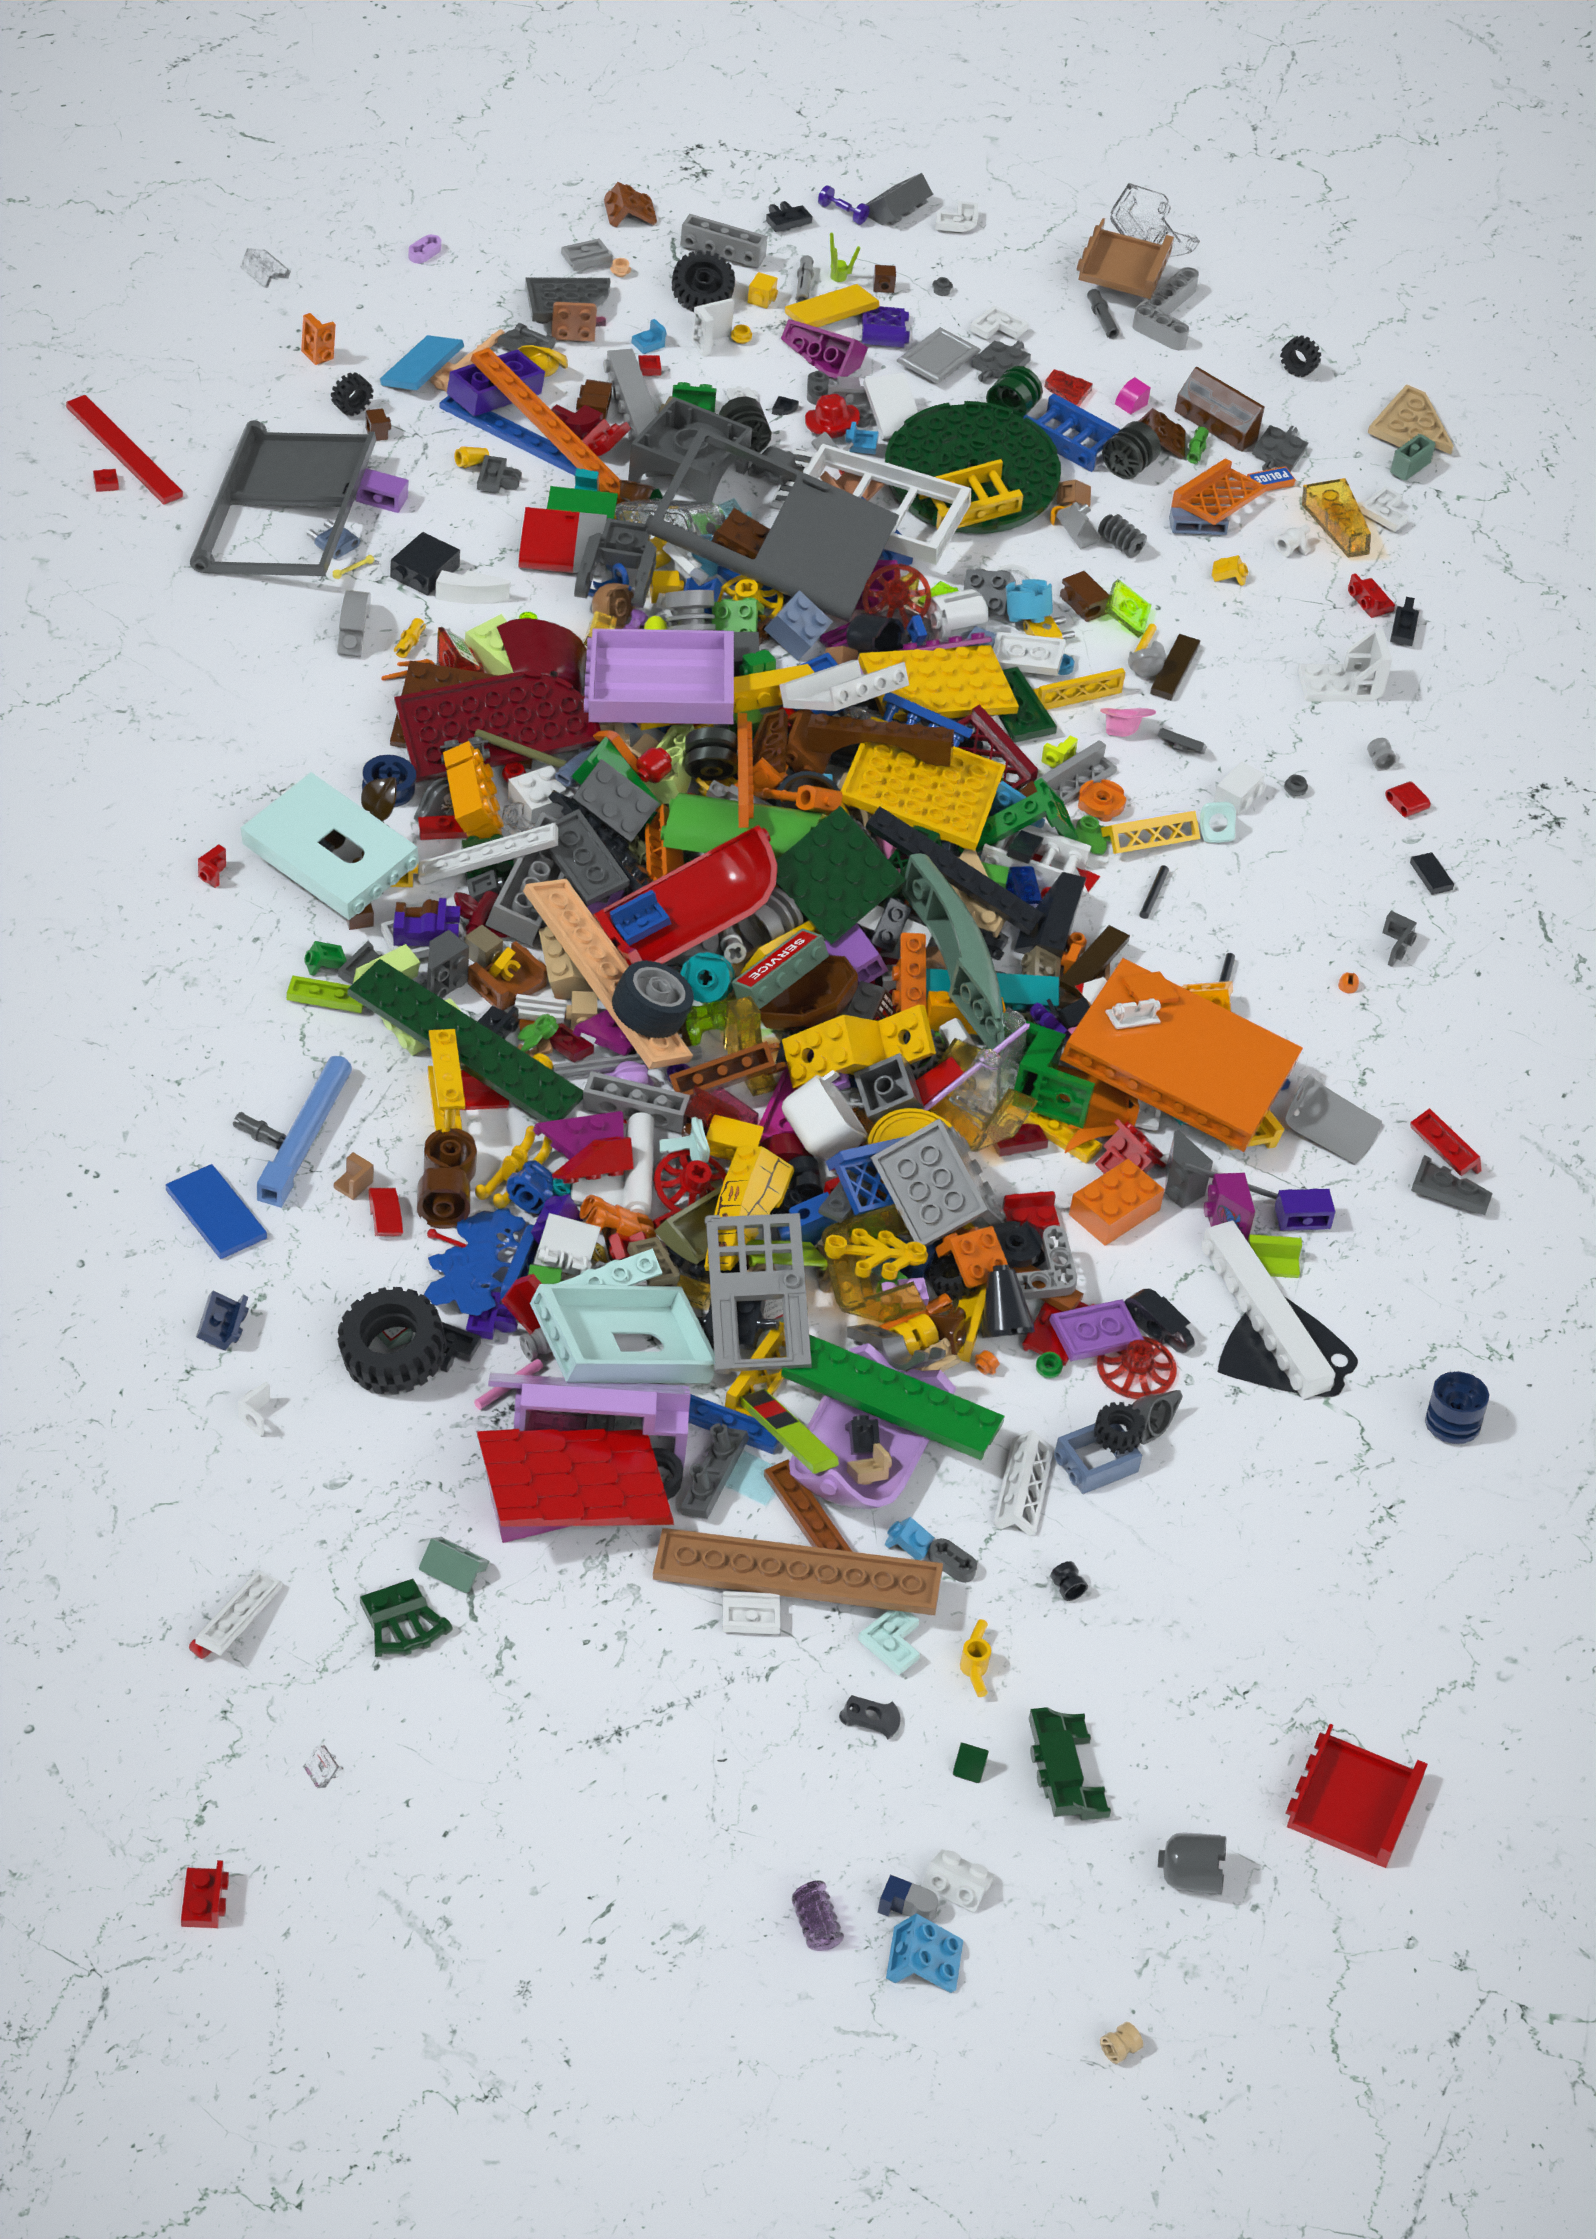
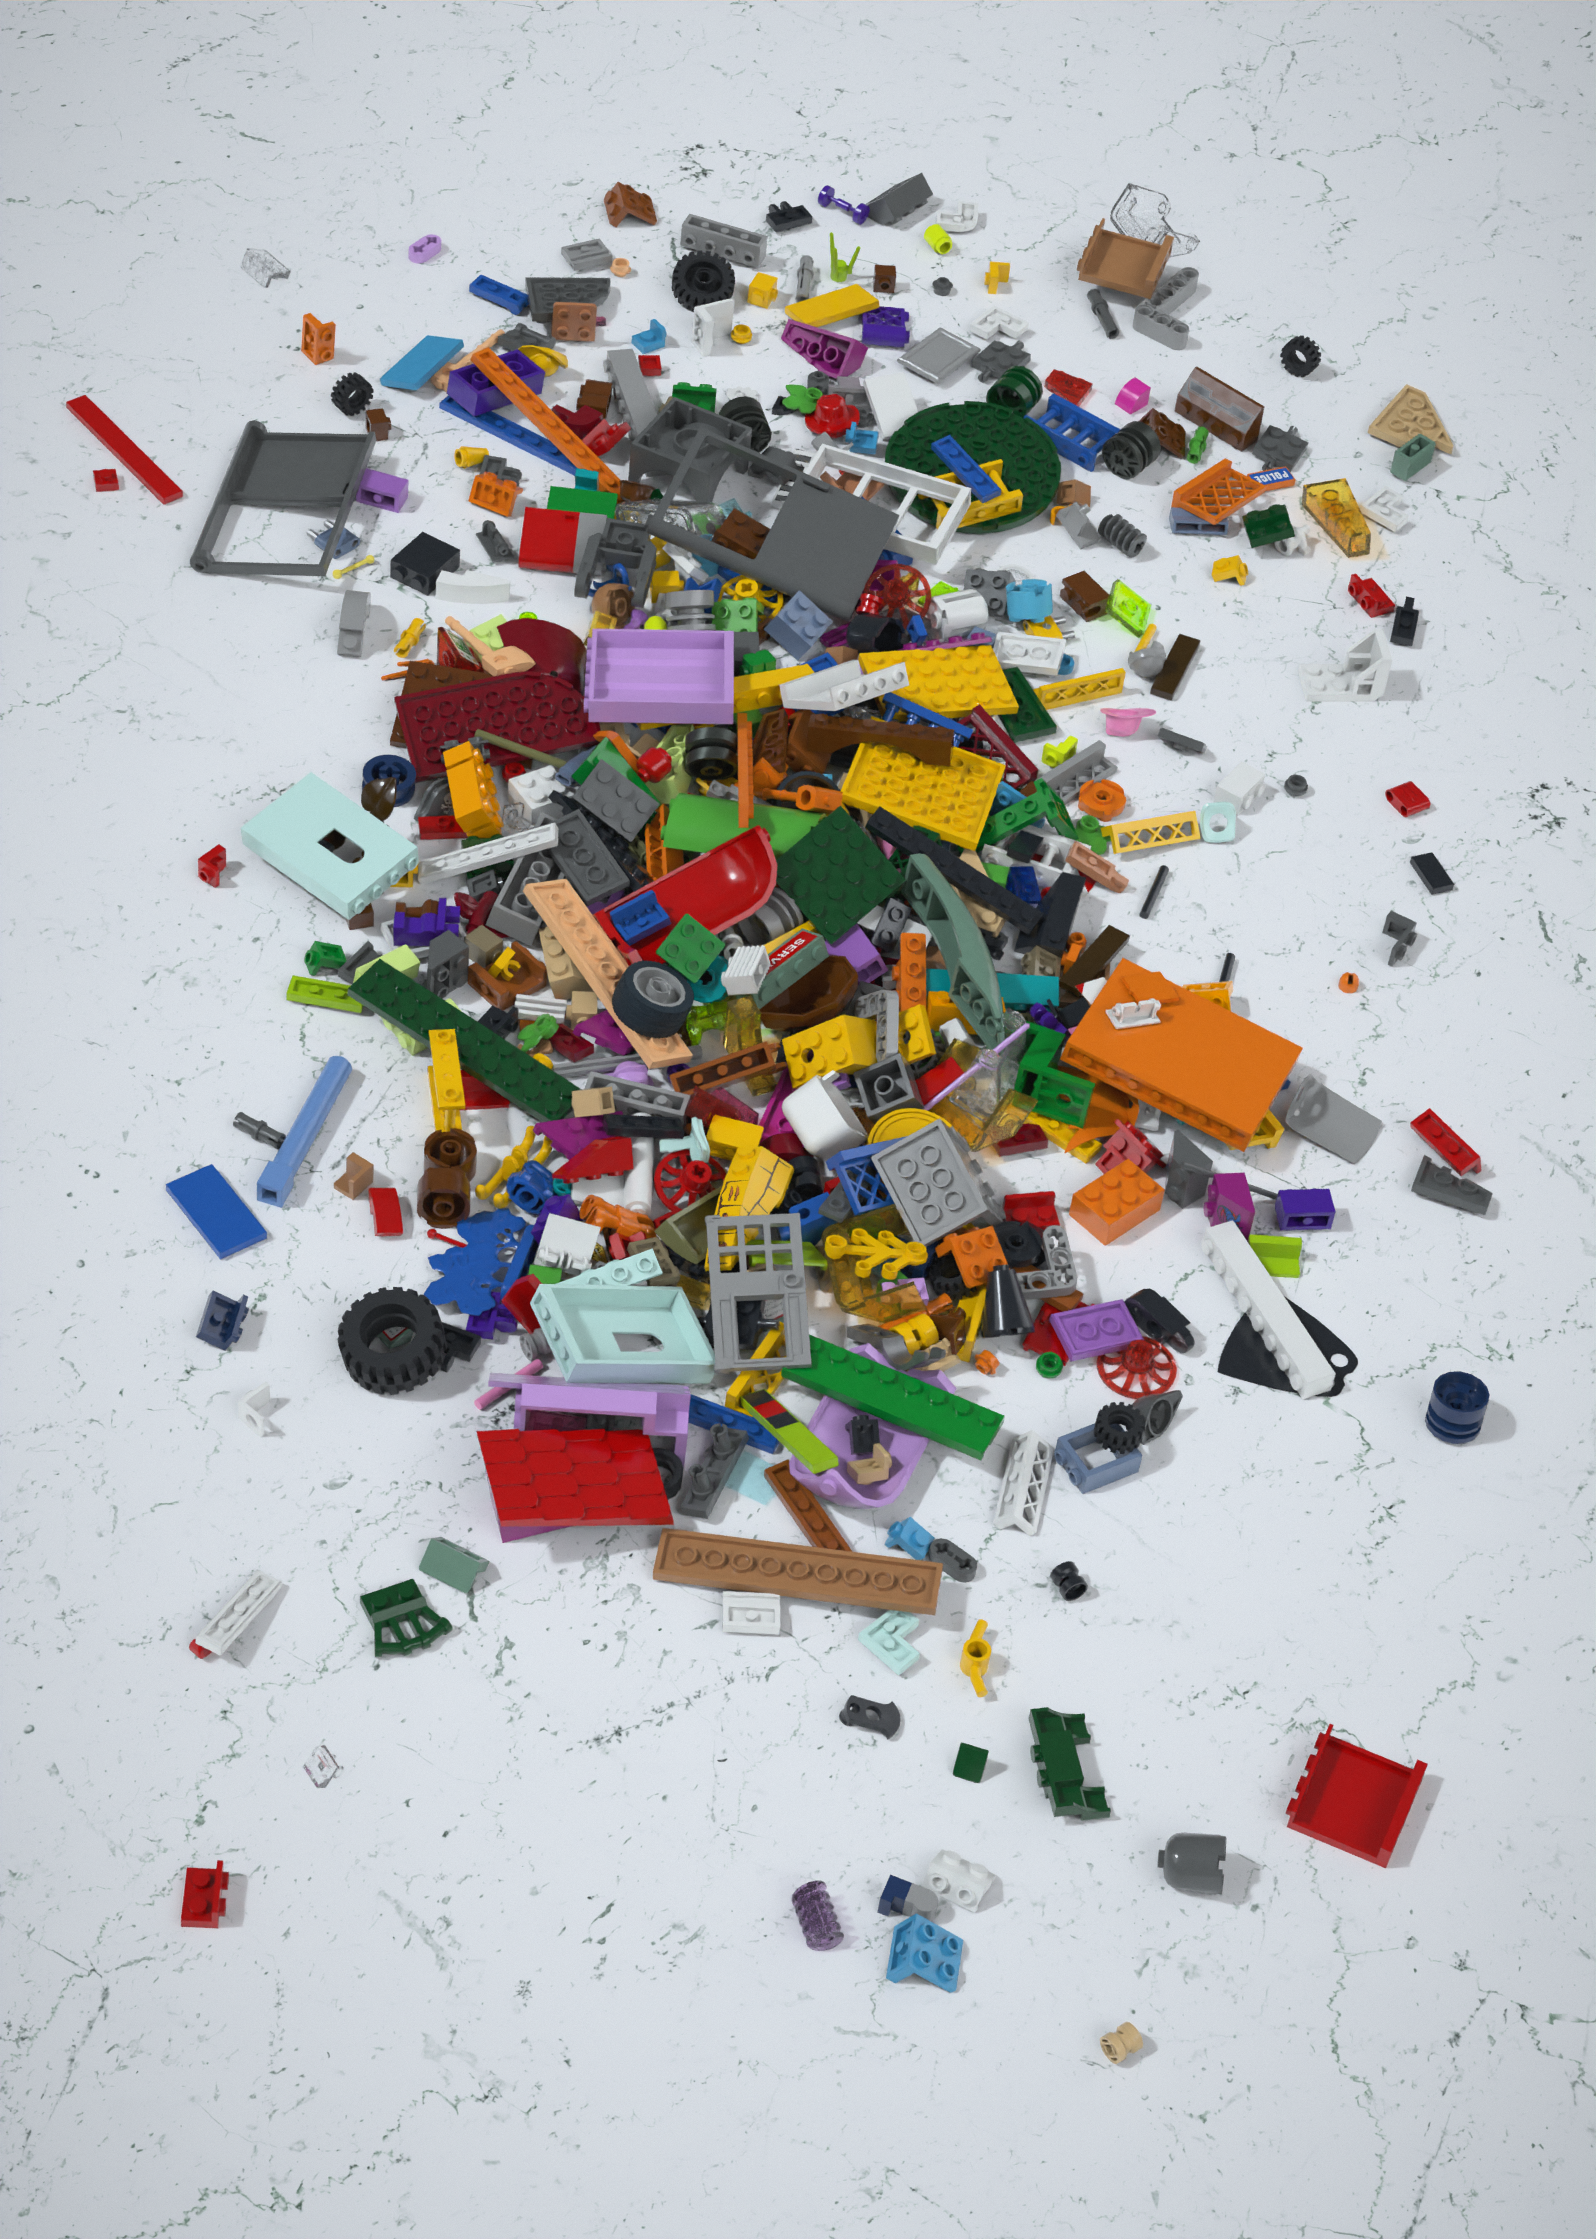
light grey wheel [1367,737,1397,770] -> none
none -> light nougat piece [445,616,536,677]
none -> orange bracket [468,472,523,517]
none -> blue plate [469,275,529,315]
none -> dark grey hinge [476,520,514,563]
none -> tan brick [572,1086,615,1117]
none -> black tile [602,1114,685,1139]
none -> green bracket [656,914,725,984]
none -> white brick [721,945,770,995]
none -> bright green plate [782,384,823,414]
none -> light grey beam [854,990,899,1062]
none -> red wheel [856,593,883,615]
none -> neon yellow brick [924,224,952,254]
none -> blue tile [931,435,1001,503]
none -> yellow bracket [984,262,1010,294]
none -> nougat hinge [1065,841,1129,893]
none -> dark green plate [1242,504,1295,548]

